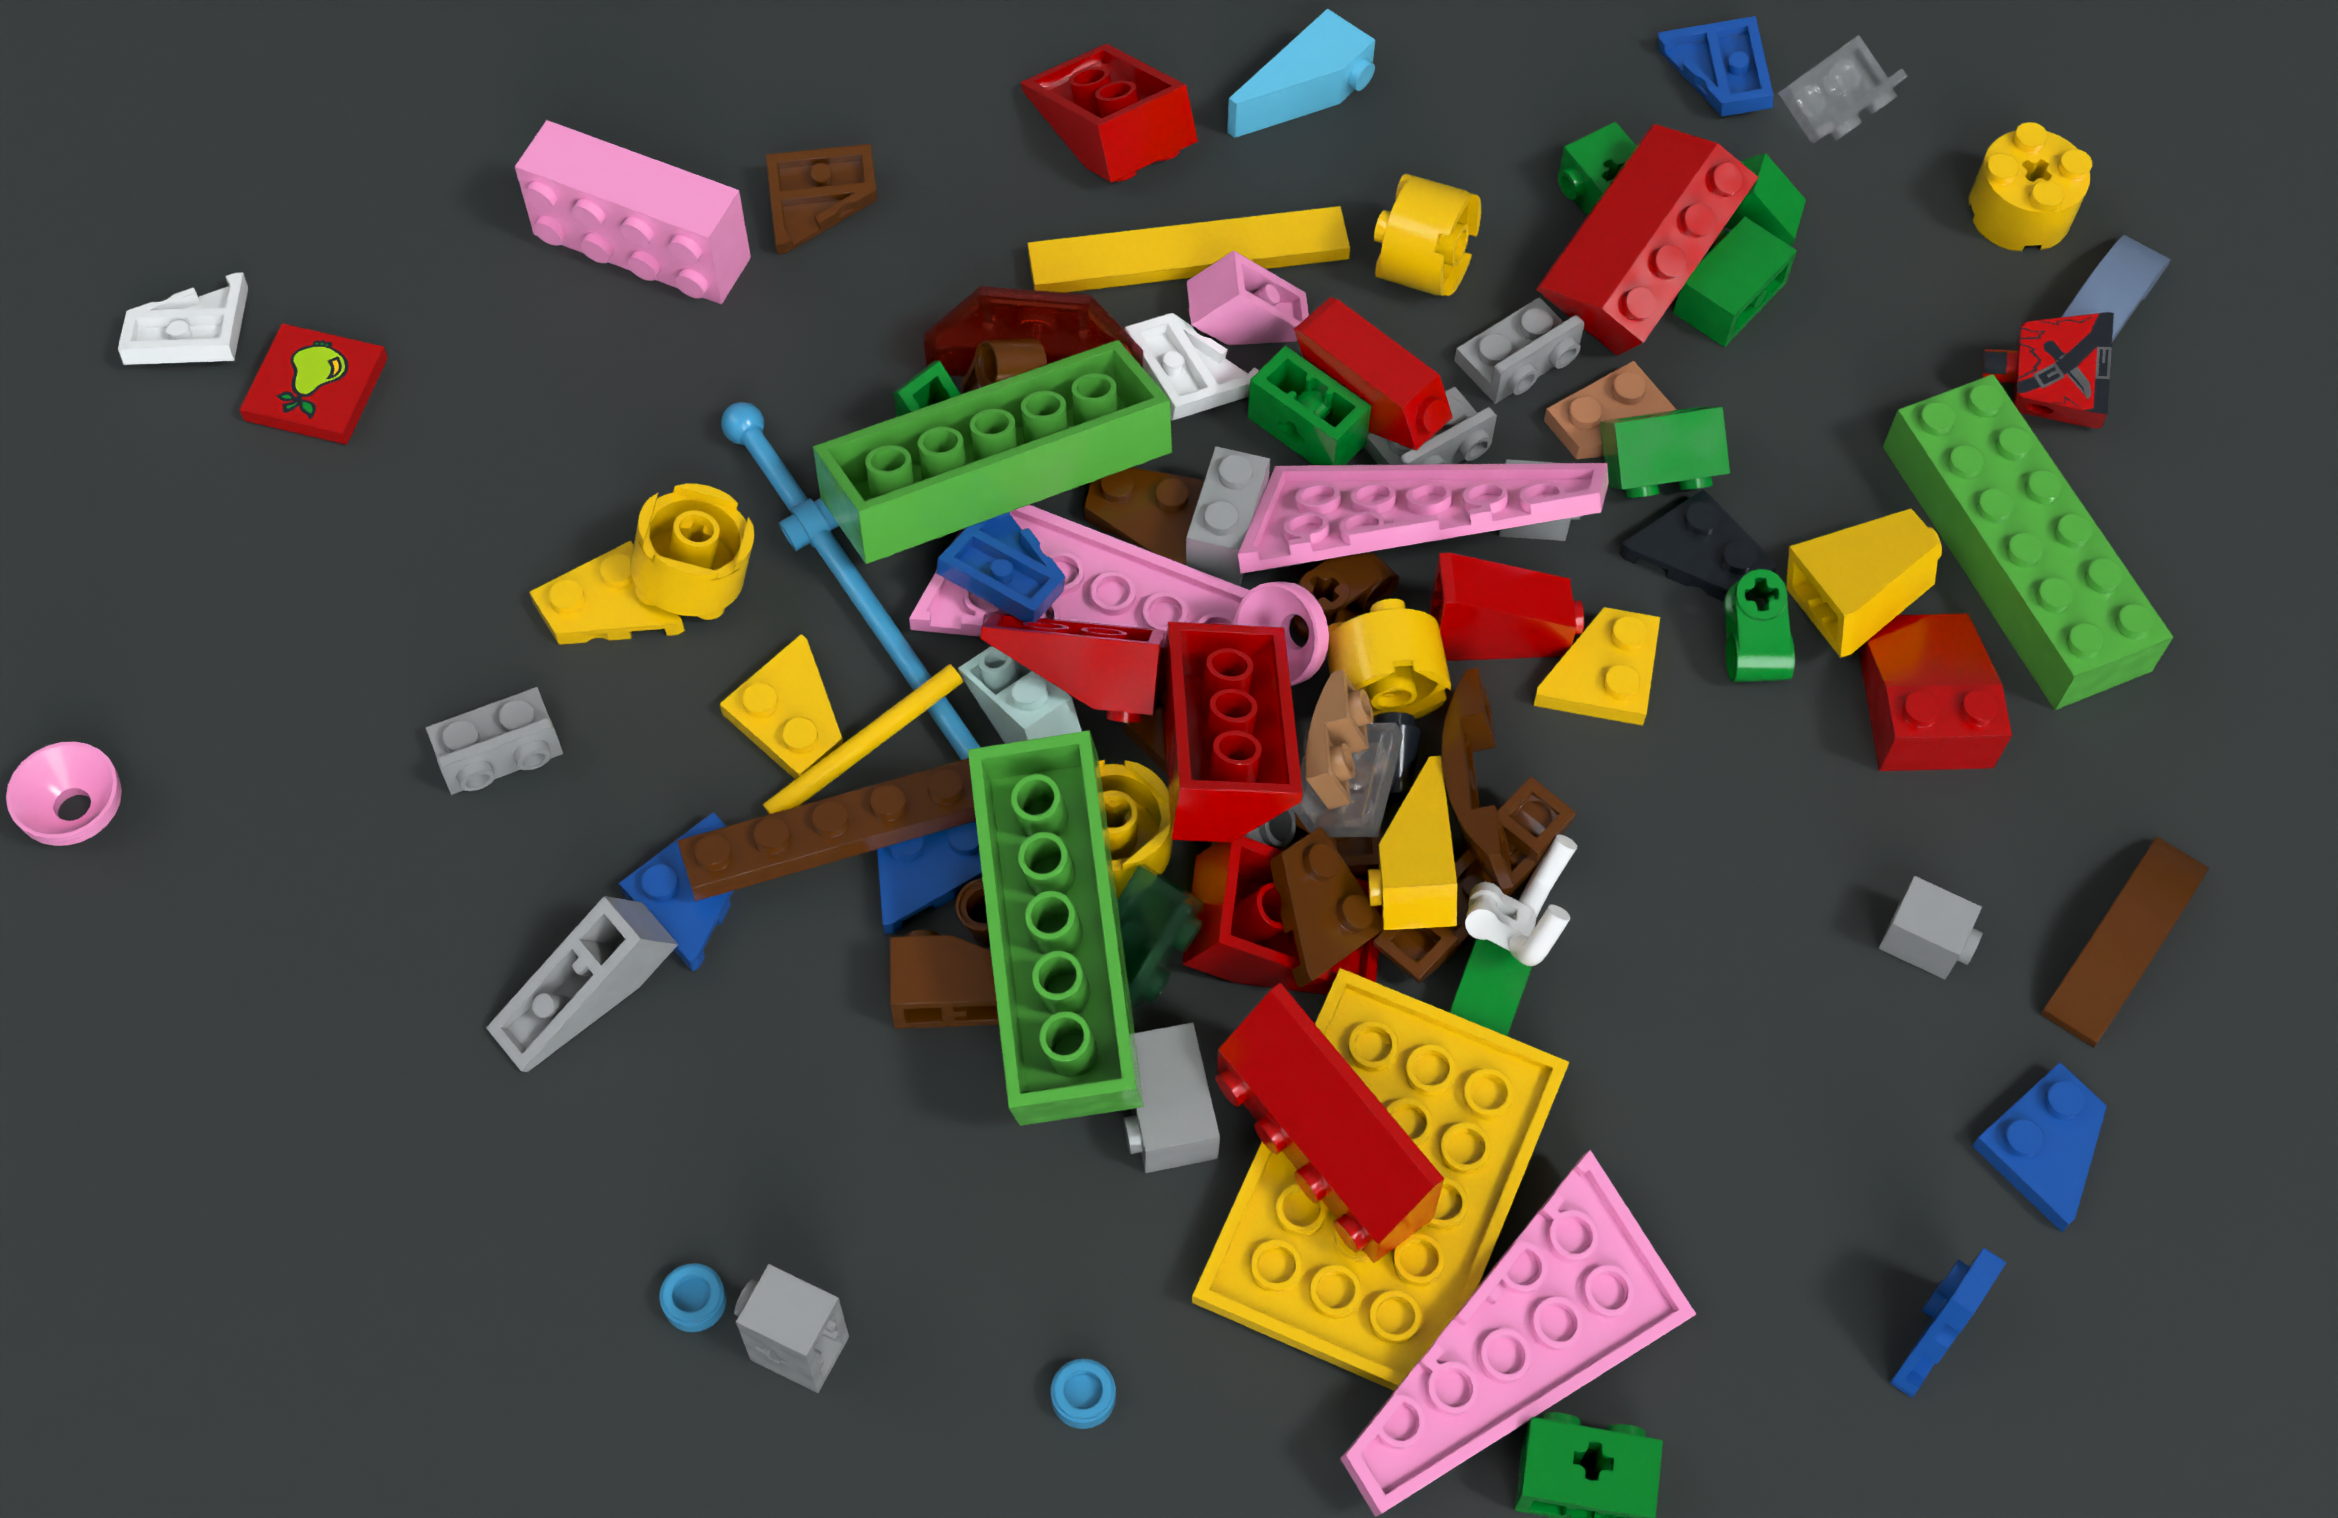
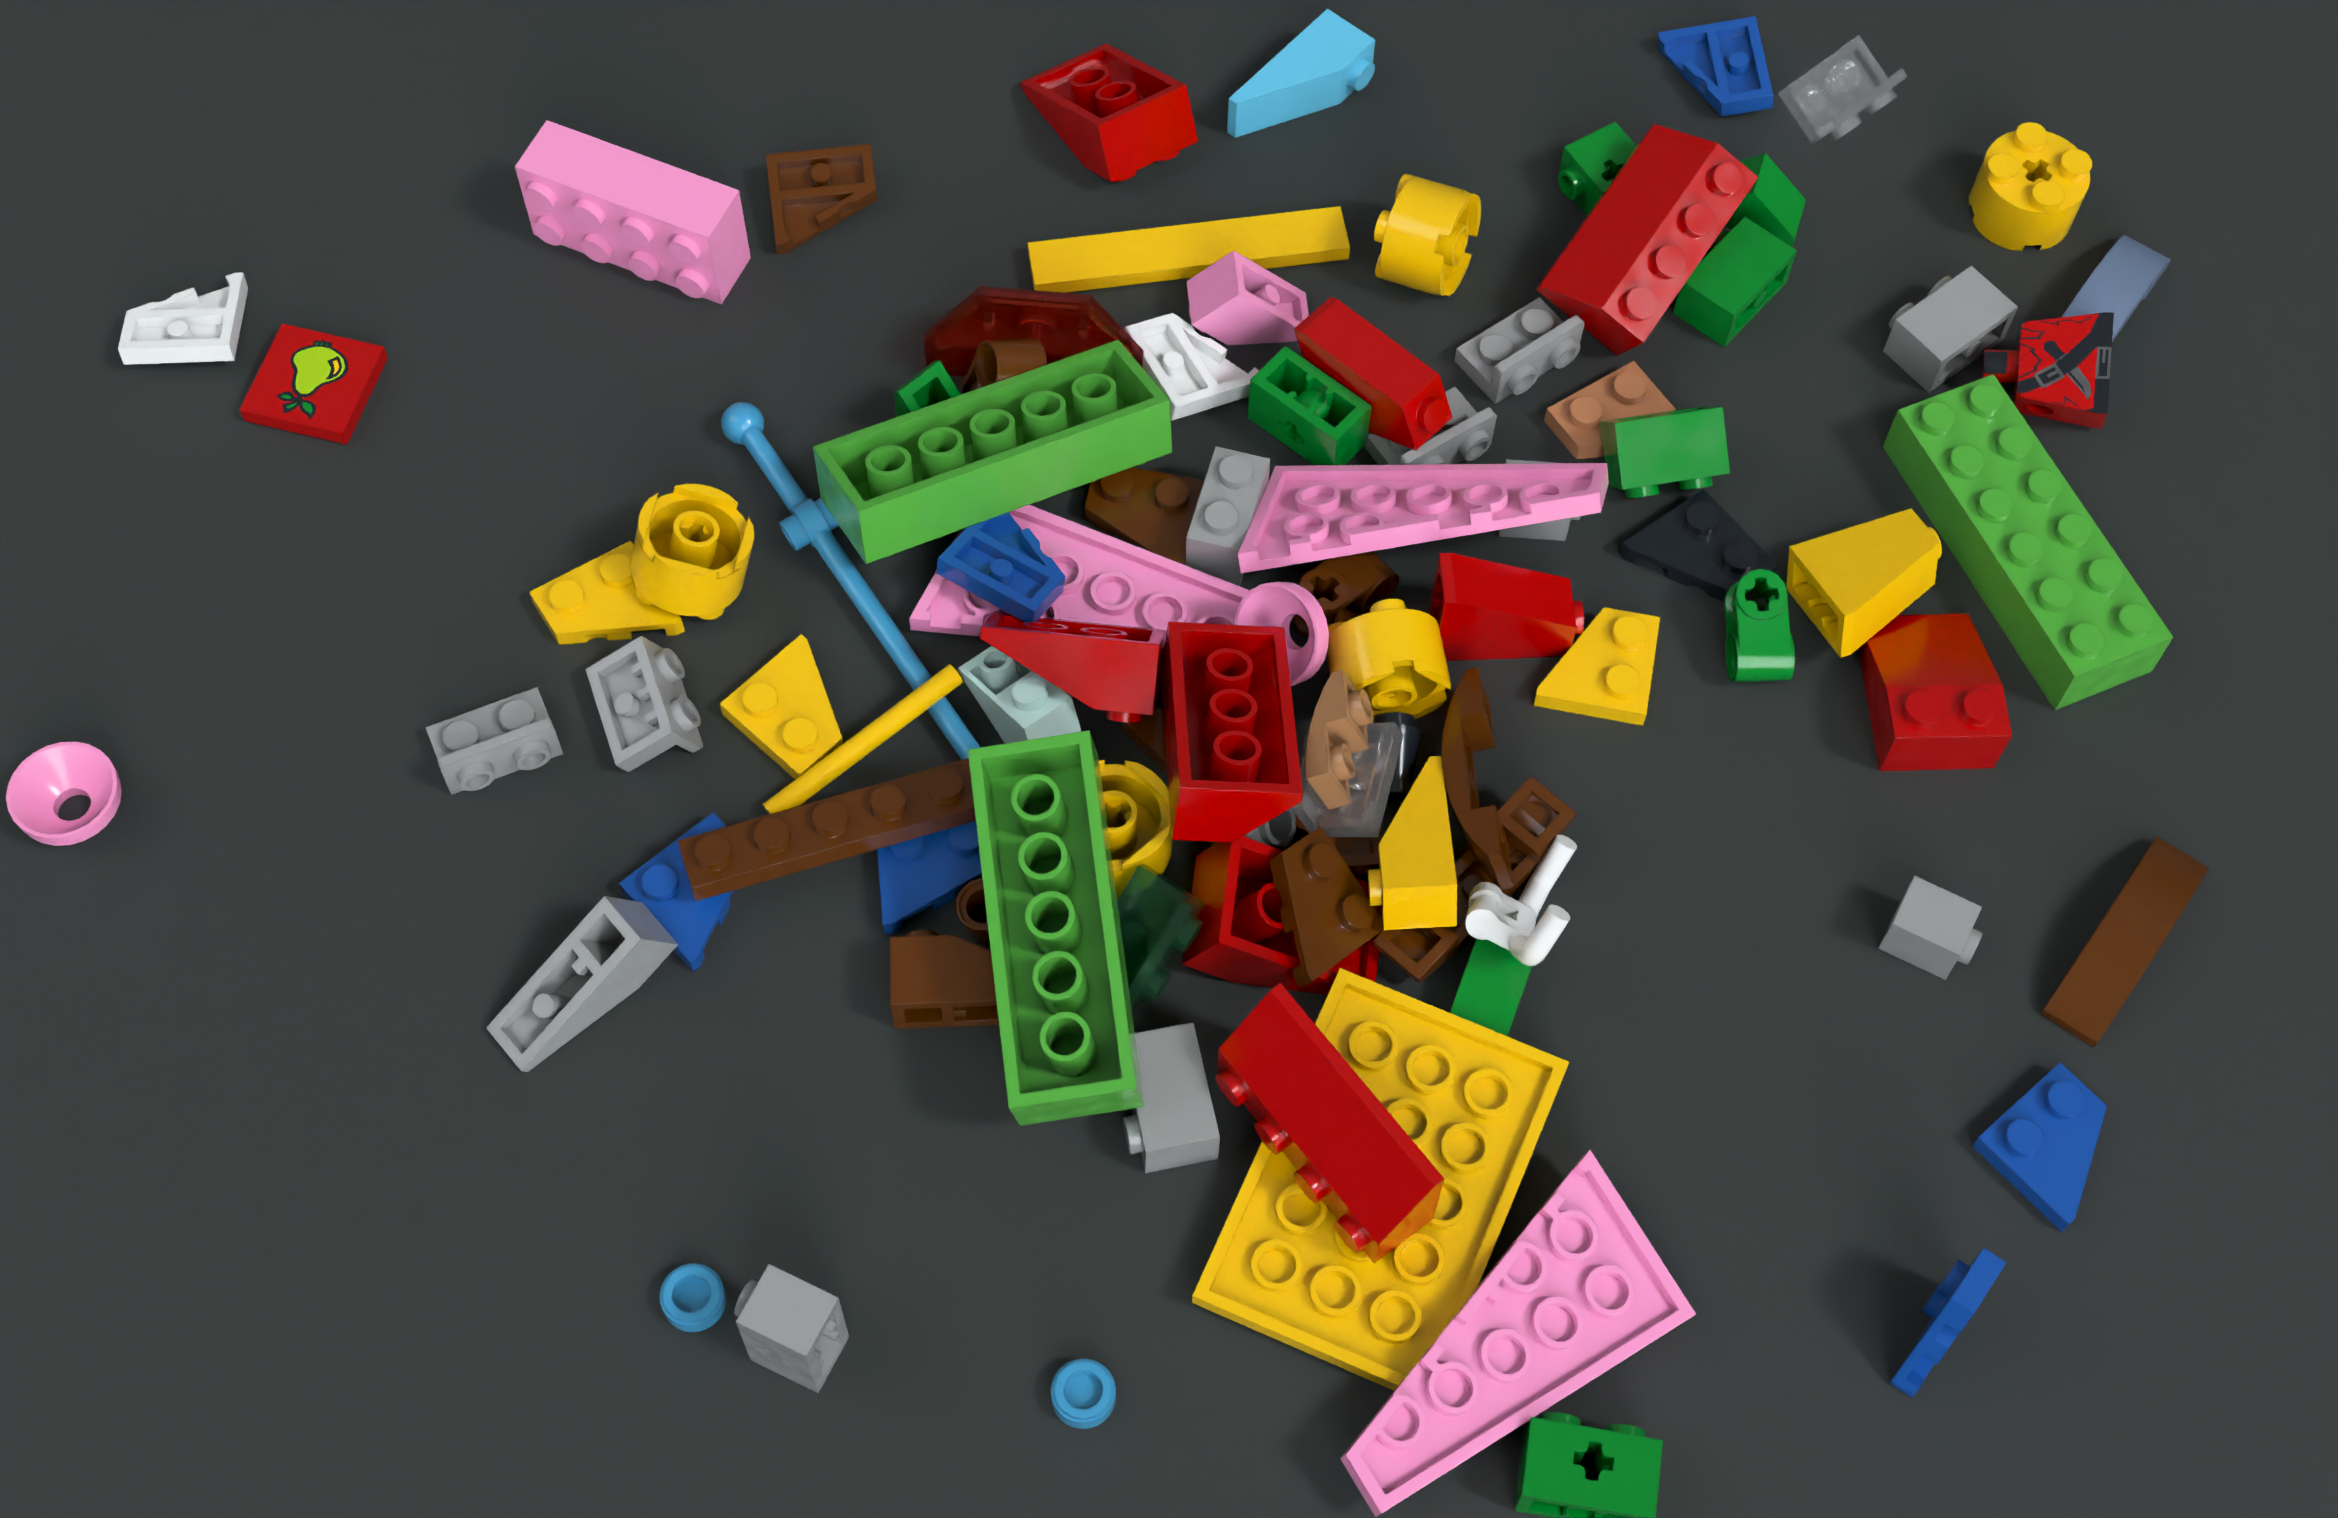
none -> light grey bracket [585,636,703,772]
none -> light grey brick [1883,266,2018,393]

